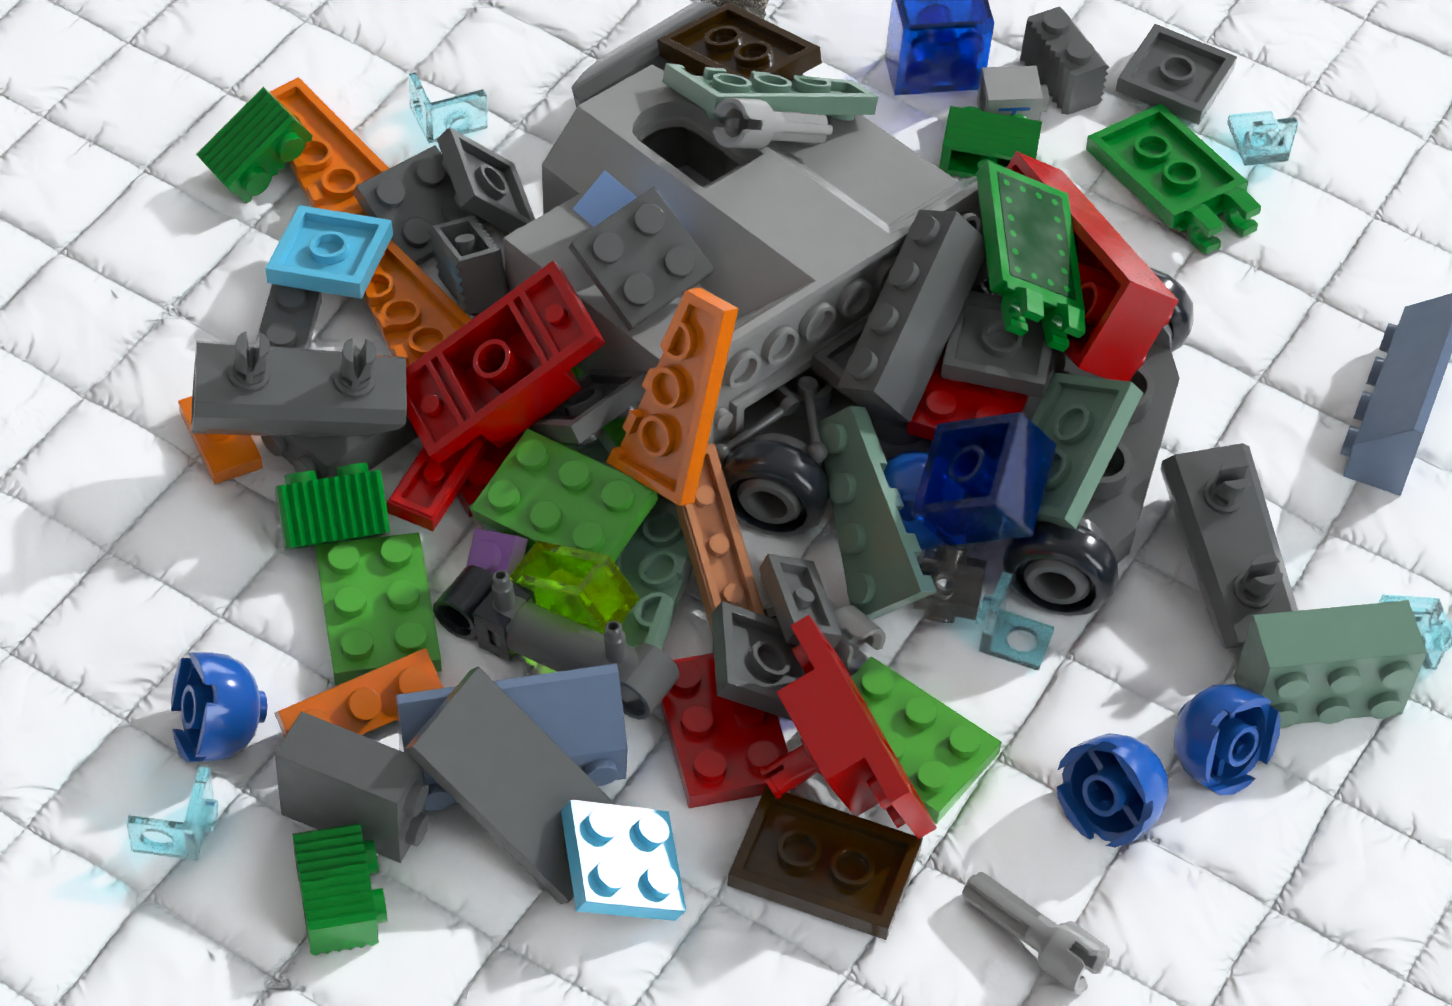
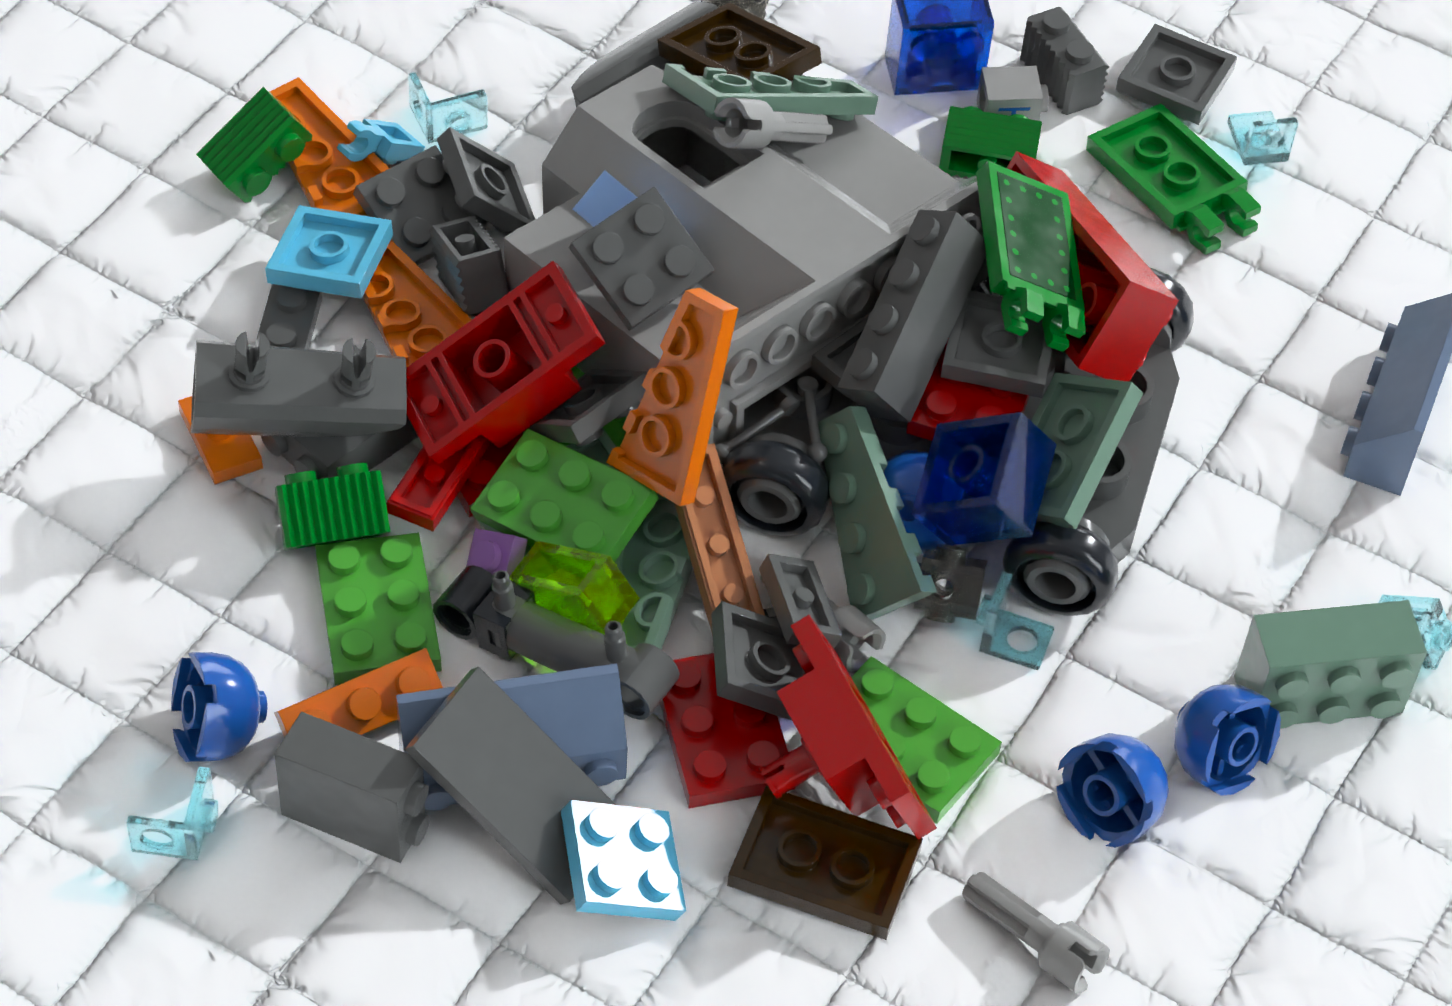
green brick [292,823,388,956] -> none
dark grey piece [1160,443,1298,649] -> none
none -> medium azure plate [337,119,425,165]

